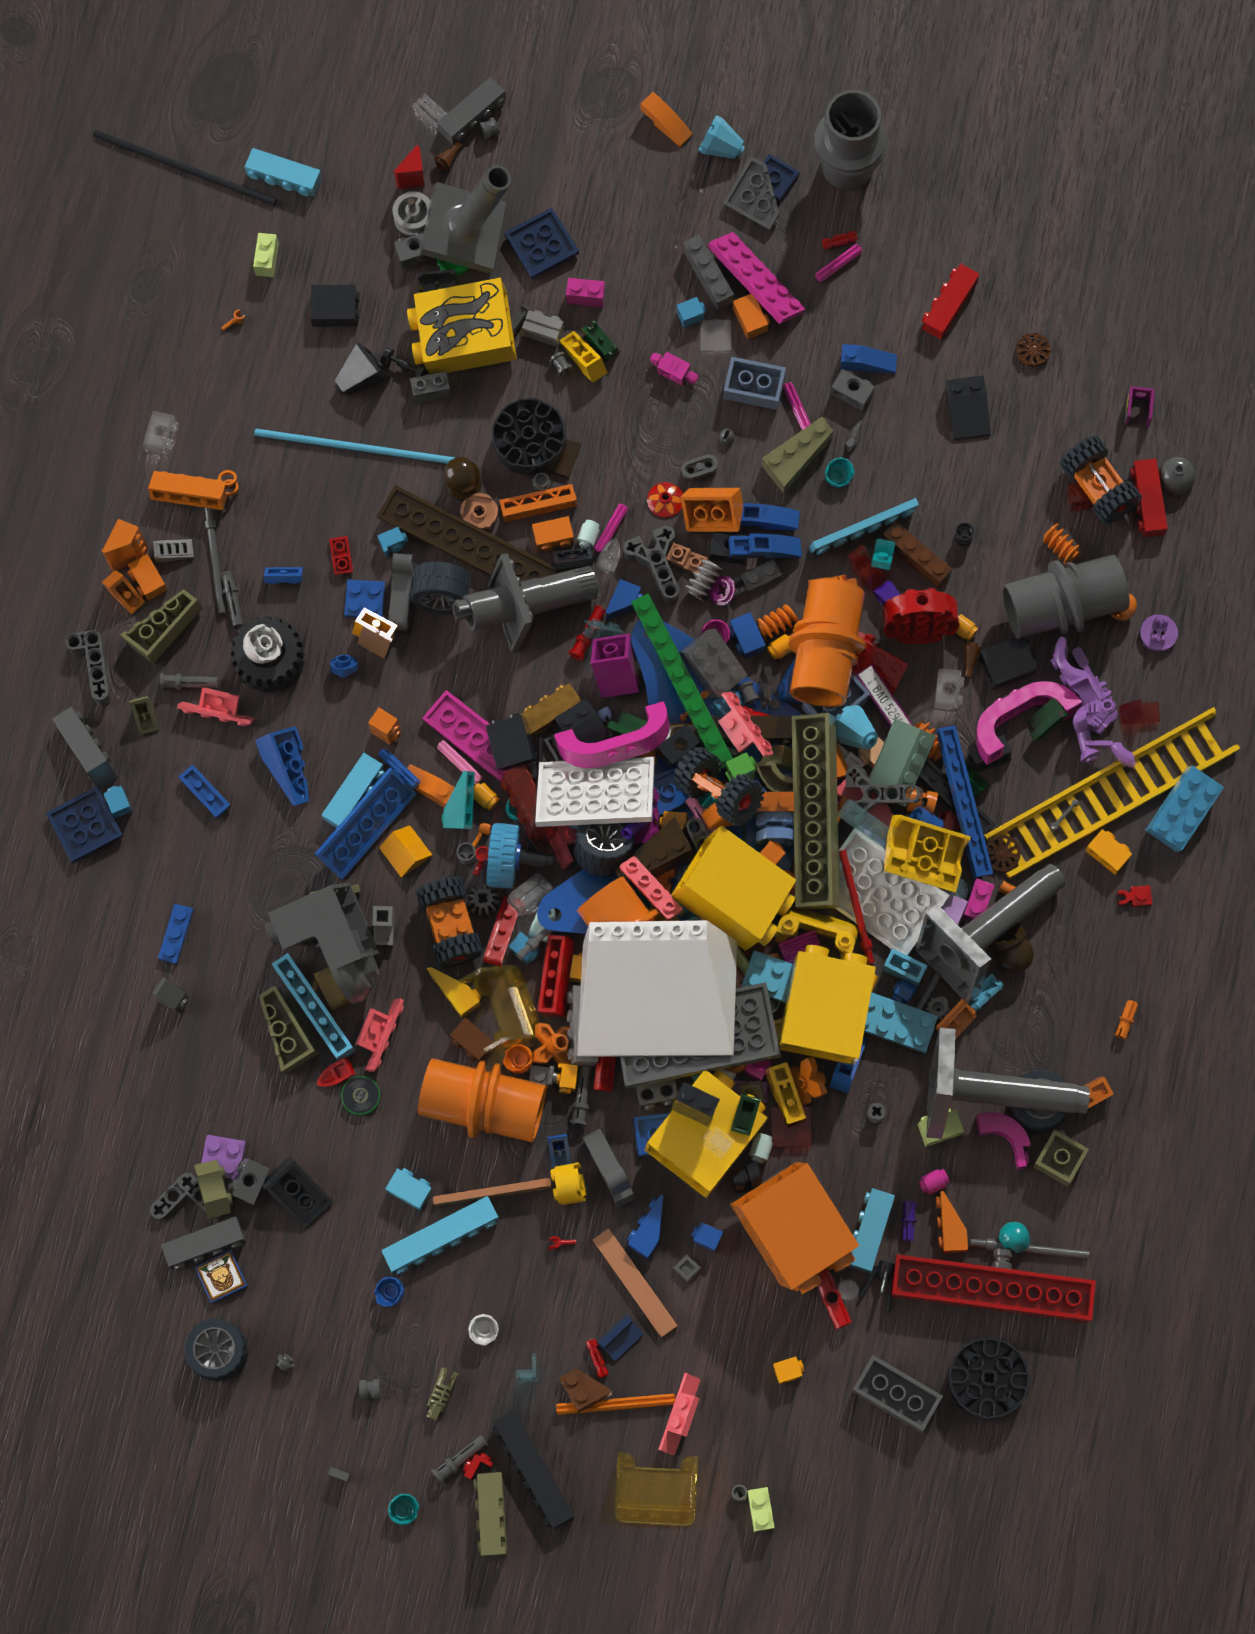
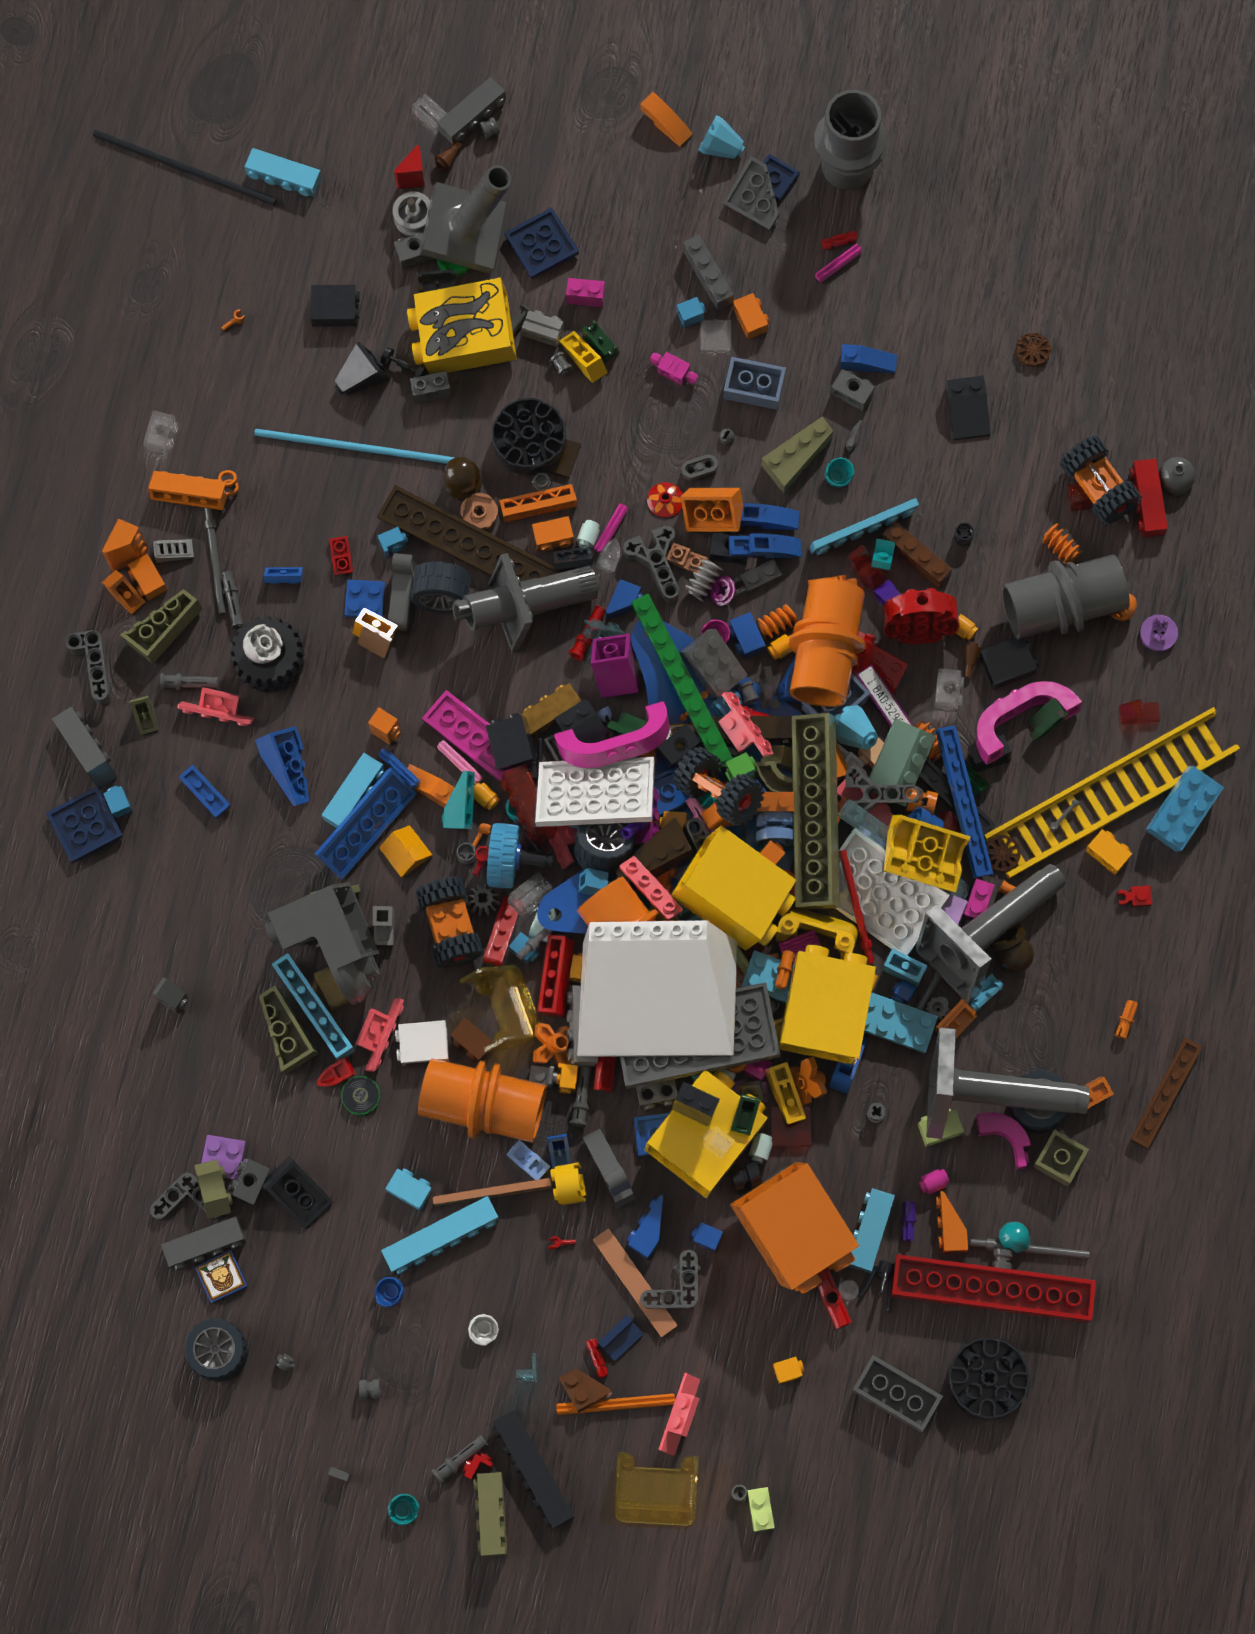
blue plate [158,904,194,964] -> none
yellowish green brick [253,233,279,277] -> none
blue plate [330,654,358,678] -> none
yellow slope [427,967,481,1018] -> none
olive hinge [427,1367,458,1420] -> none
orange hair [503,1044,533,1074] -> none
dark pink plate [707,232,805,324] -> none
dark pink axle [783,382,811,430] -> none
red brick [921,263,979,340] -> none
medium lavender piece [1051,636,1136,769] -> none
magenta piece [1124,386,1155,428] -> none
none -> white panel [395,1020,449,1066]
none -> light blue slope [506,1140,550,1180]
none -> dark azure brick [578,868,610,896]
none -> dark grey beam [640,1250,698,1309]
none -> orange axle [775,951,795,990]
none -> reddish brown plate [1130,1037,1202,1149]

